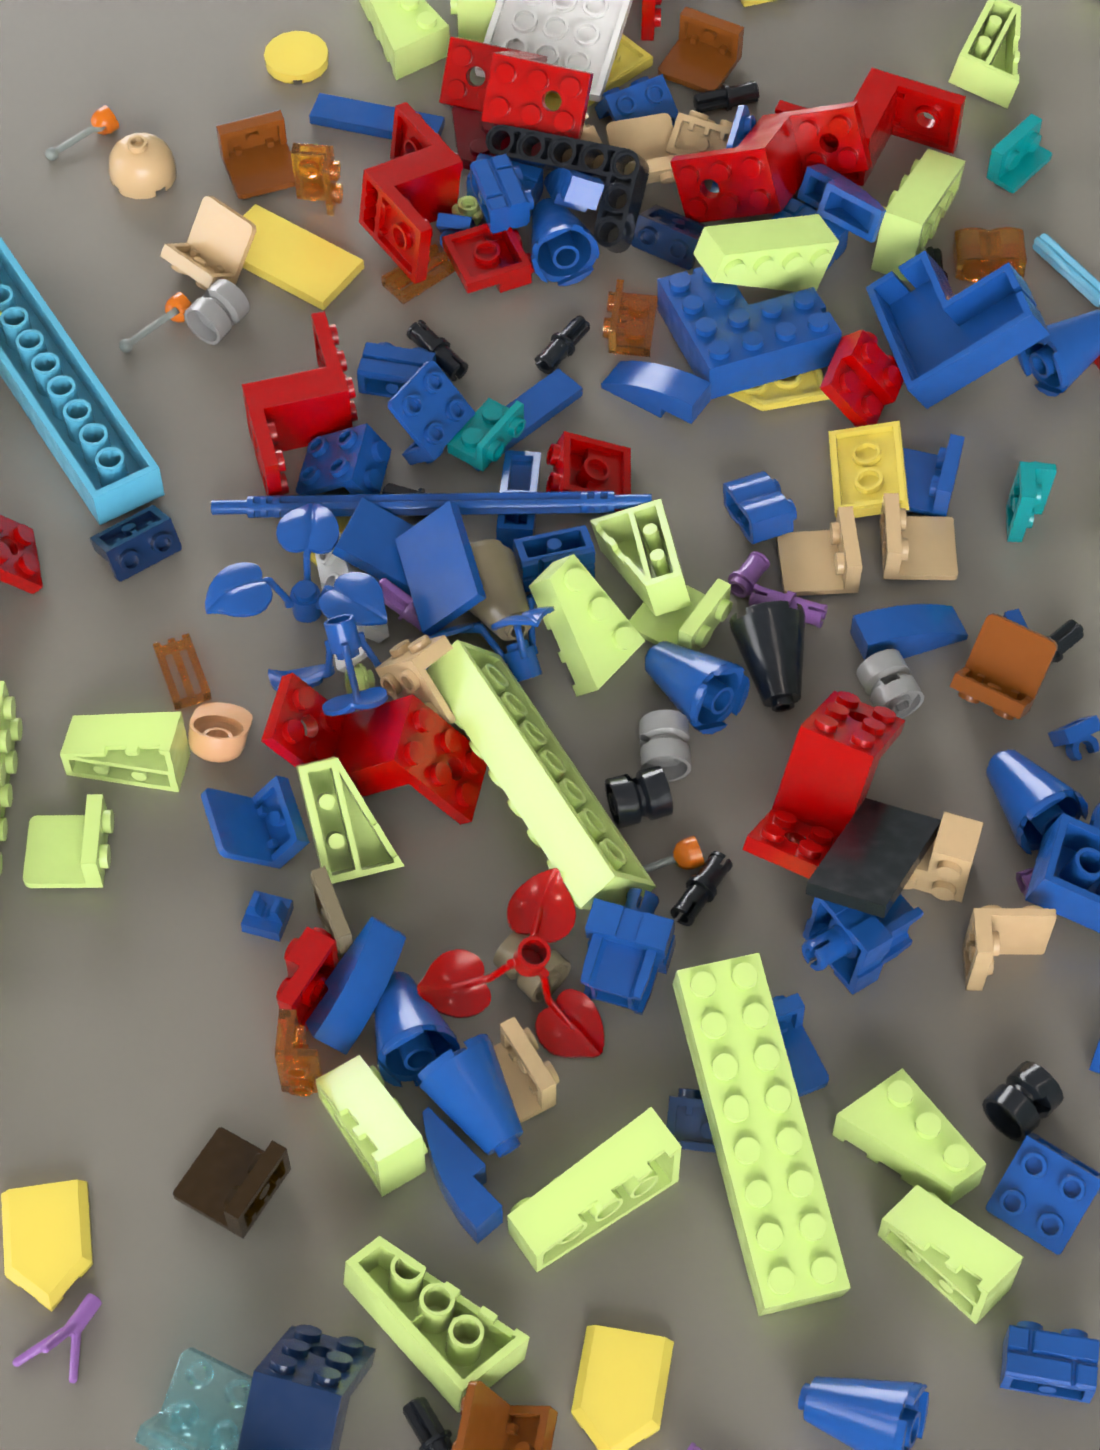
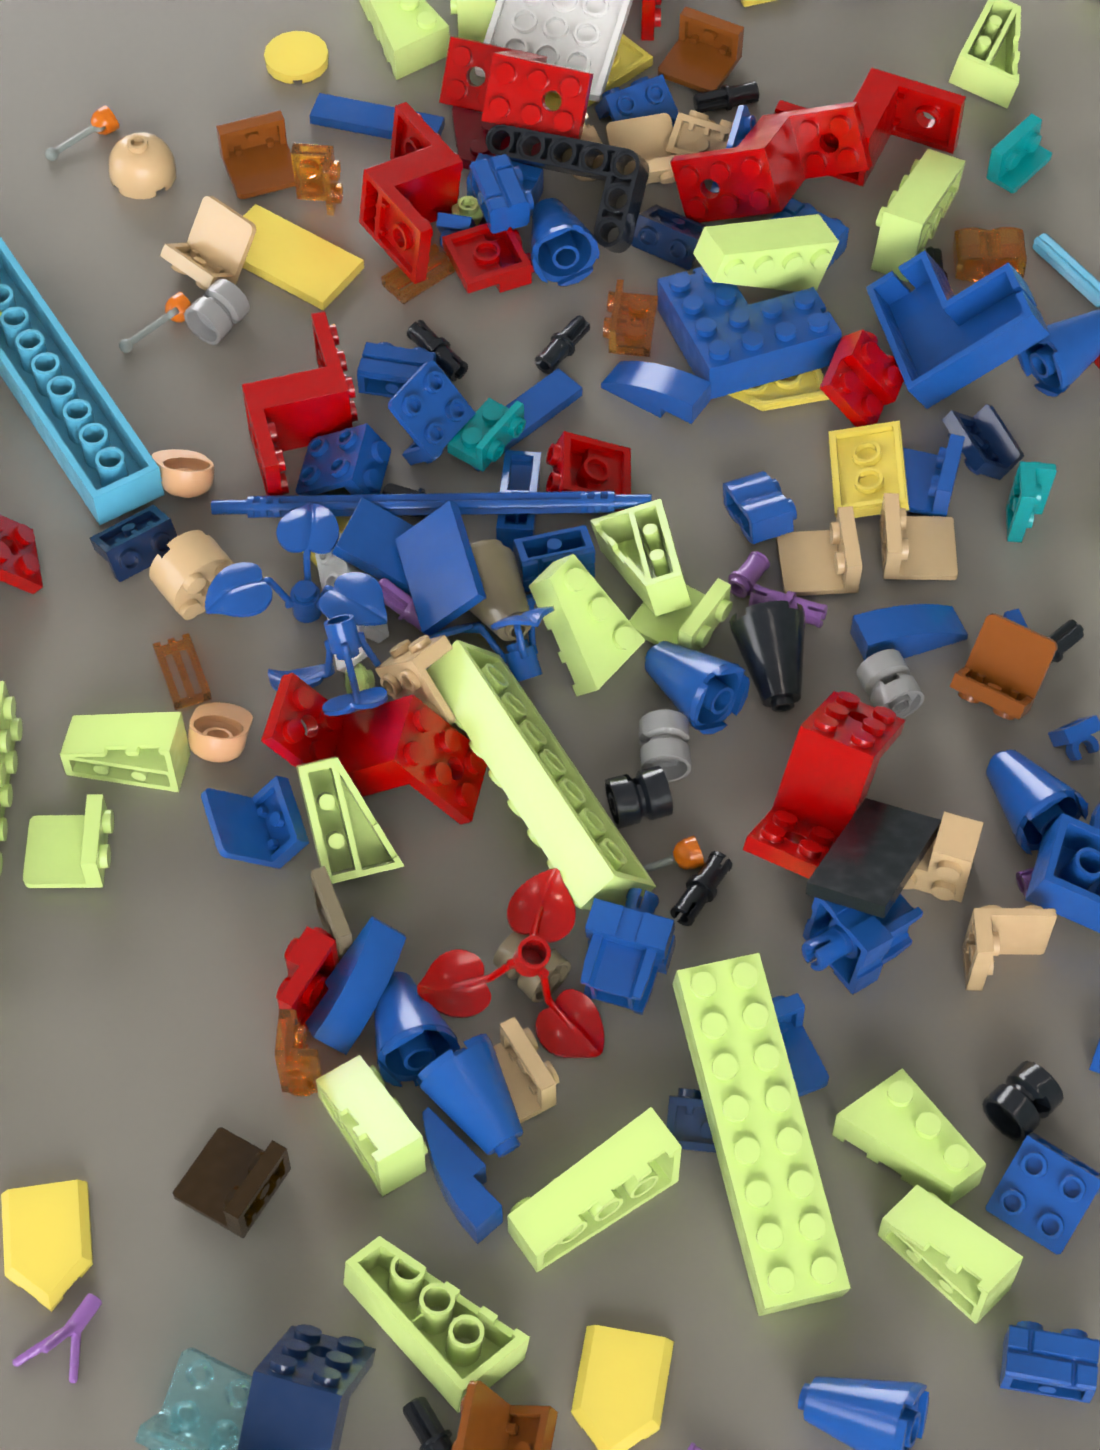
blue tile [241,890,294,942] -> none
slope [544,168,605,213] -> none
blue slope [797,164,886,243] -> none
none -> tan brick [149,530,235,620]
none -> light nougat cap [151,449,214,498]
none -> dark blue bracket [942,404,1024,480]

